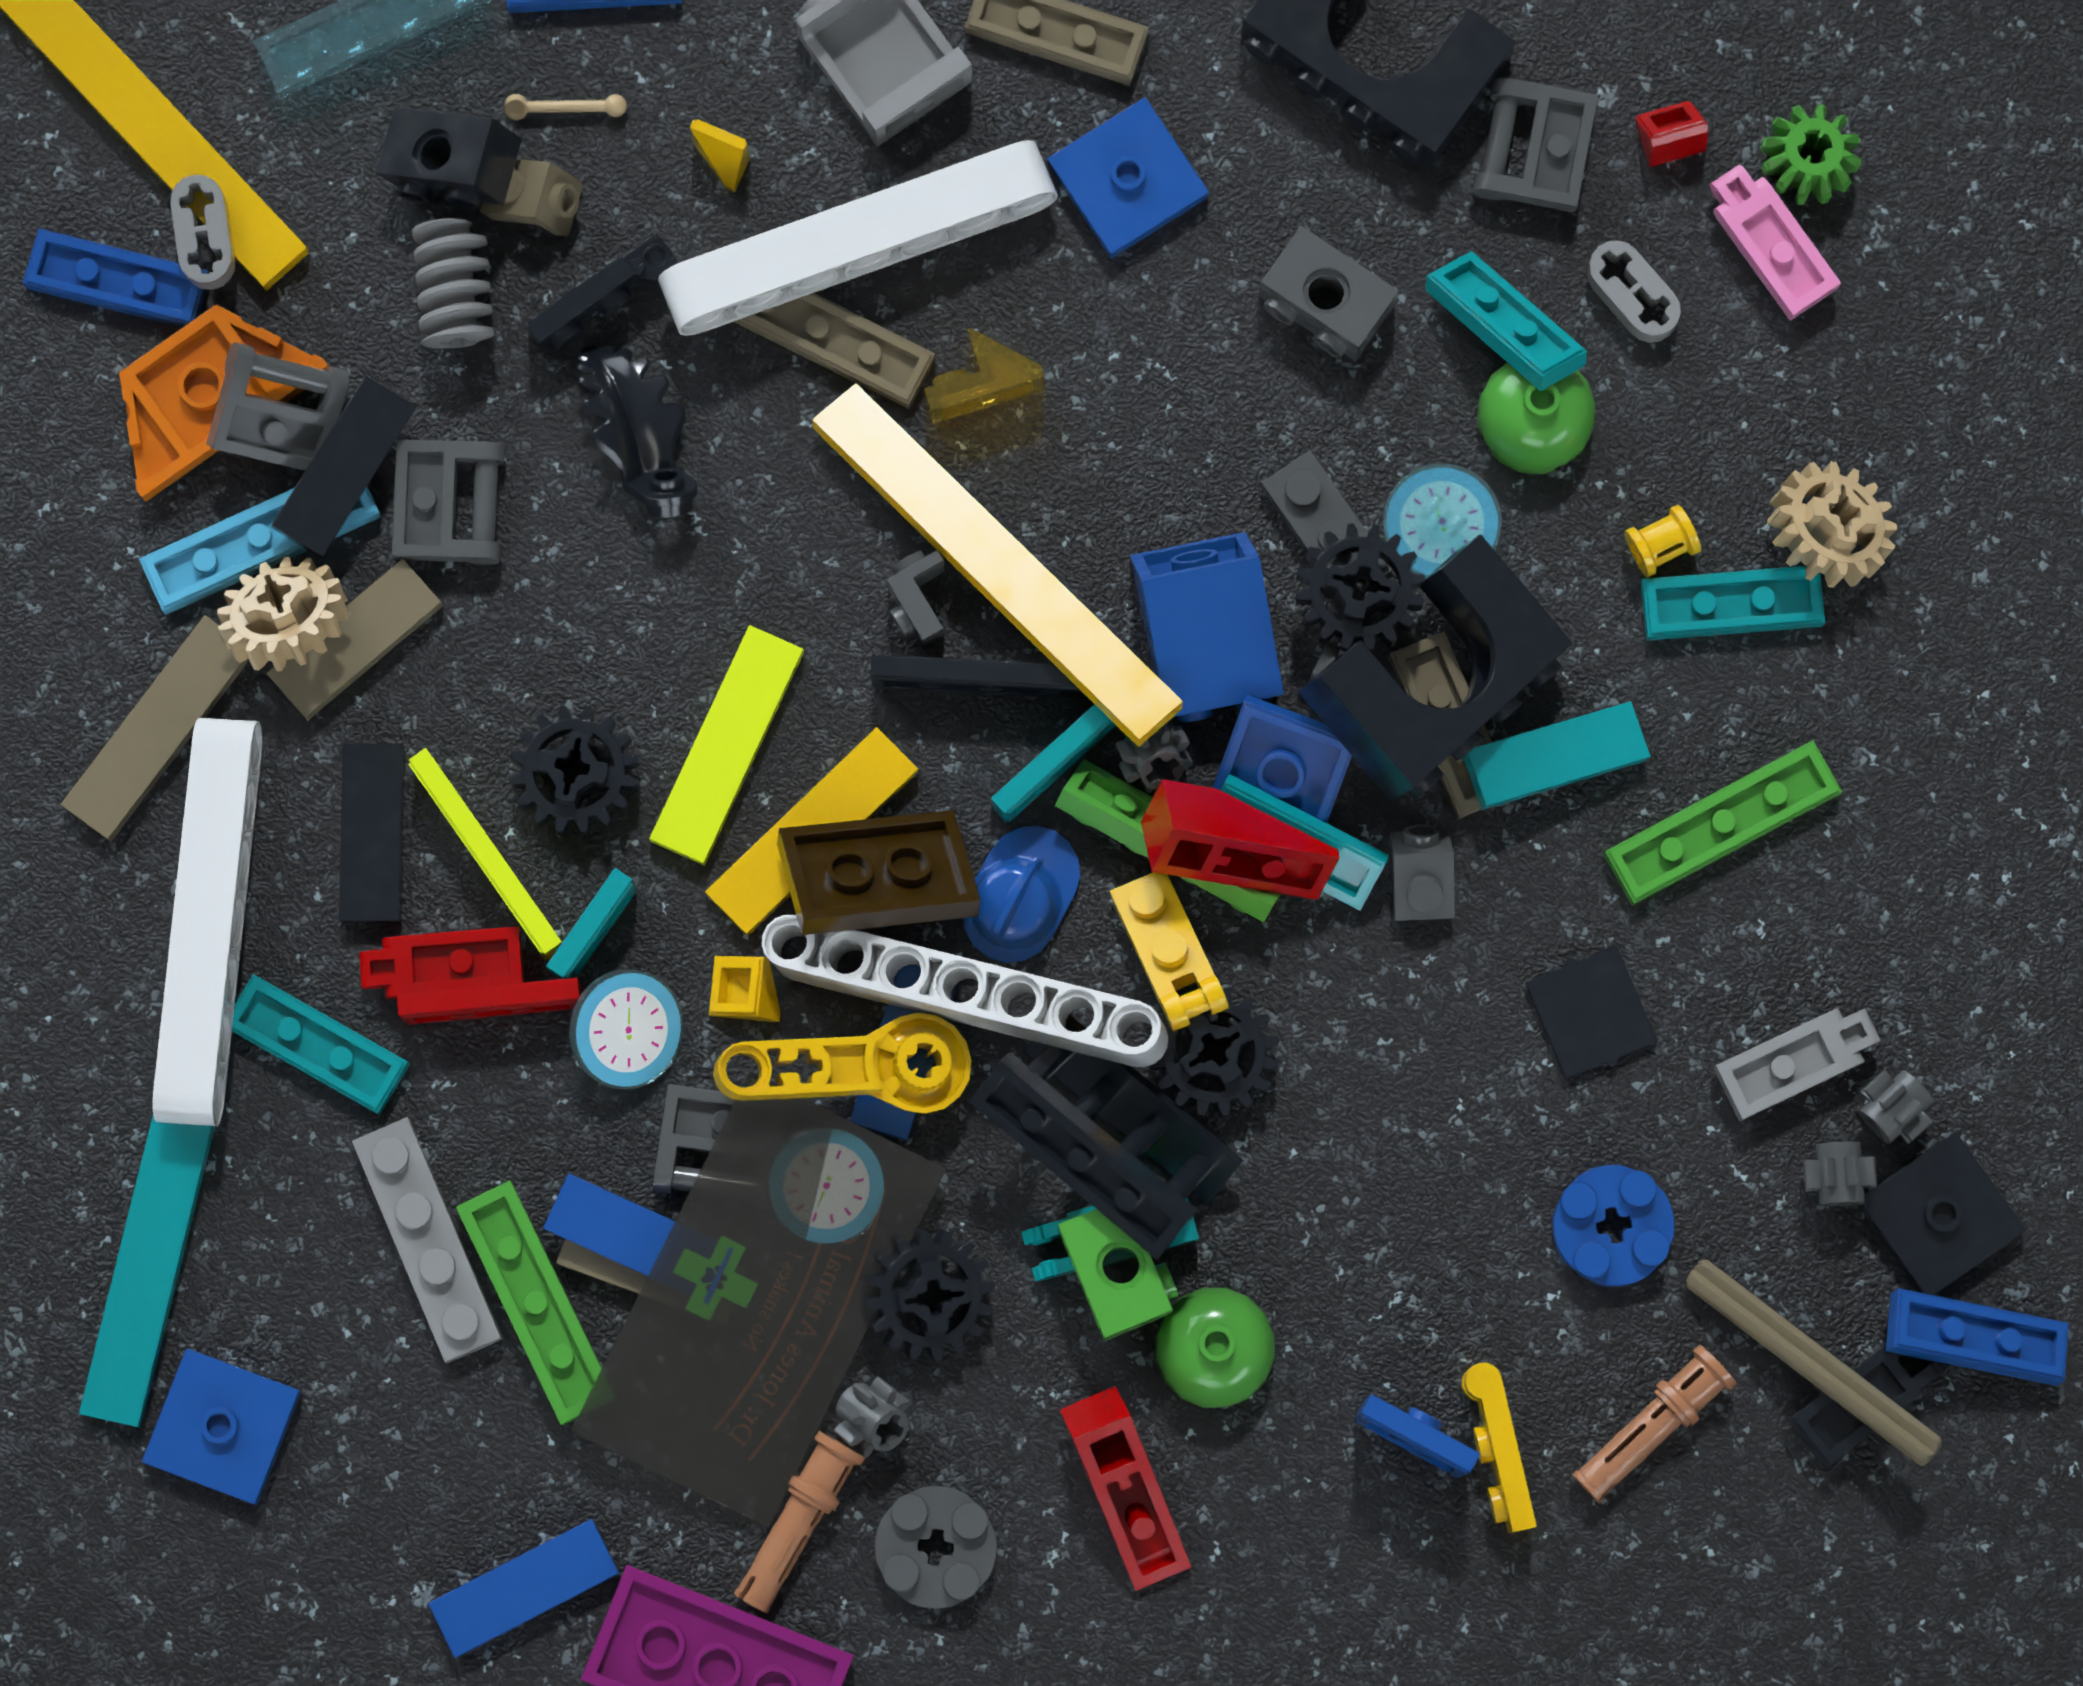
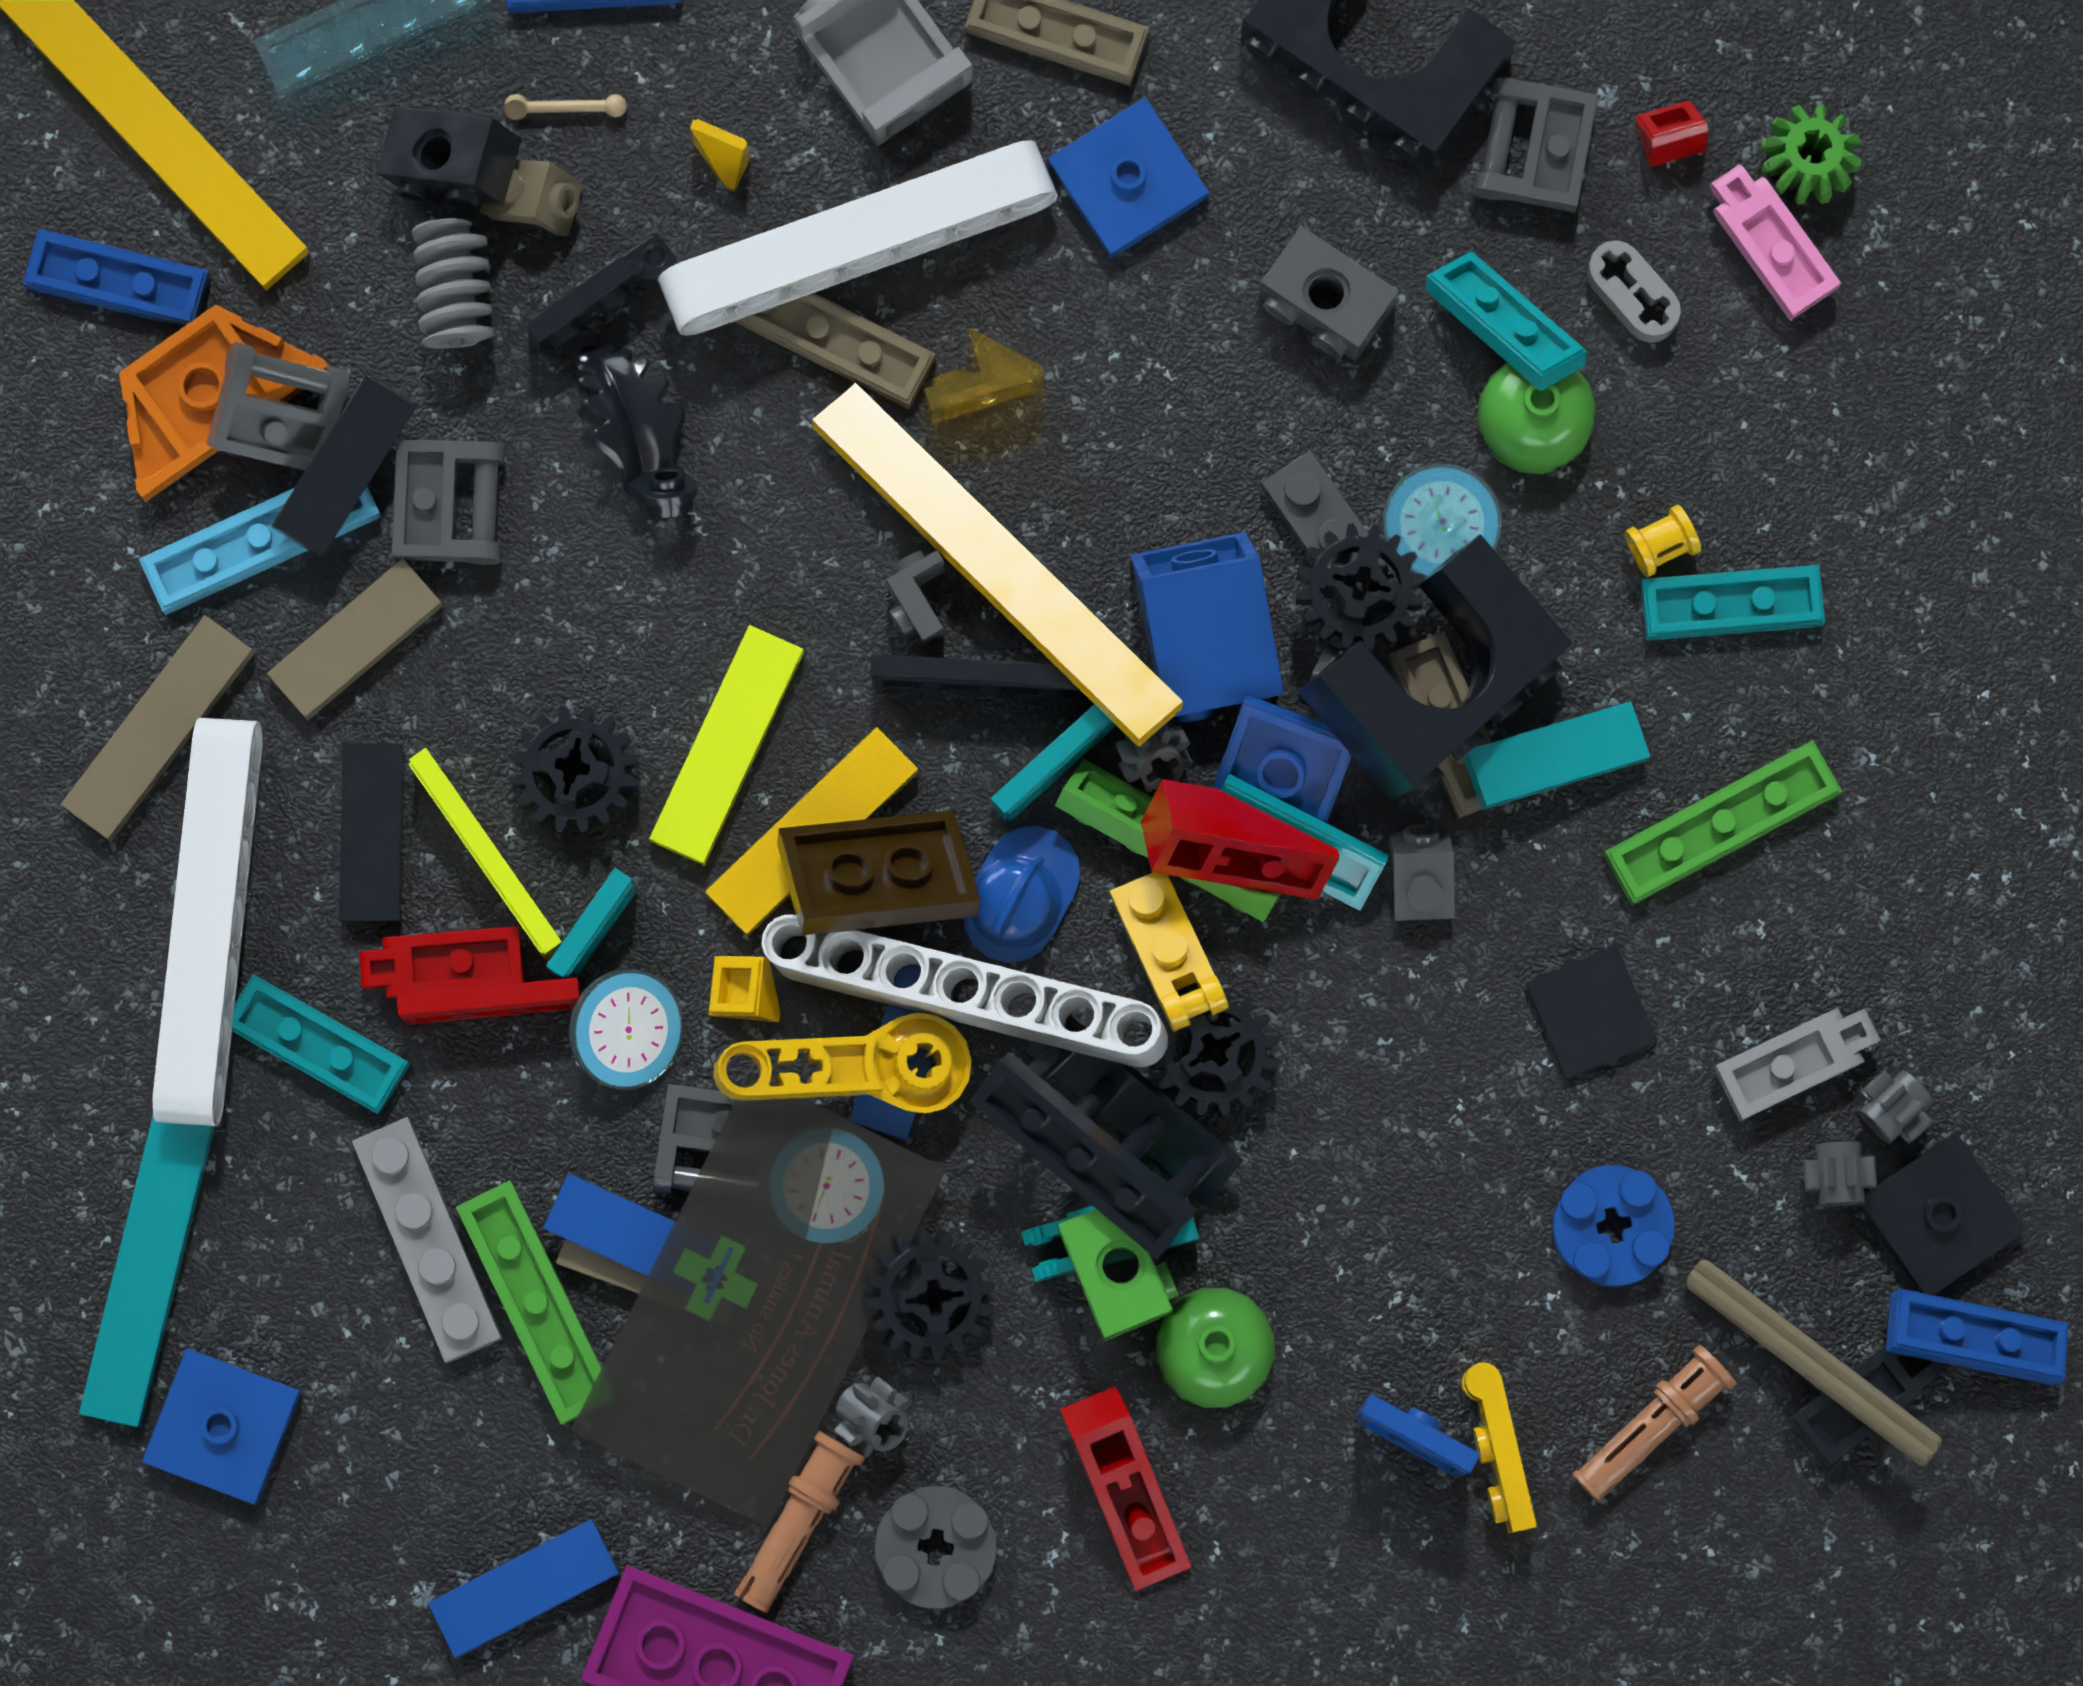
light grey beam [170,175,236,290] -> none
tan gear [217,557,349,671] -> none
tan gear [1767,461,1897,588] -> none

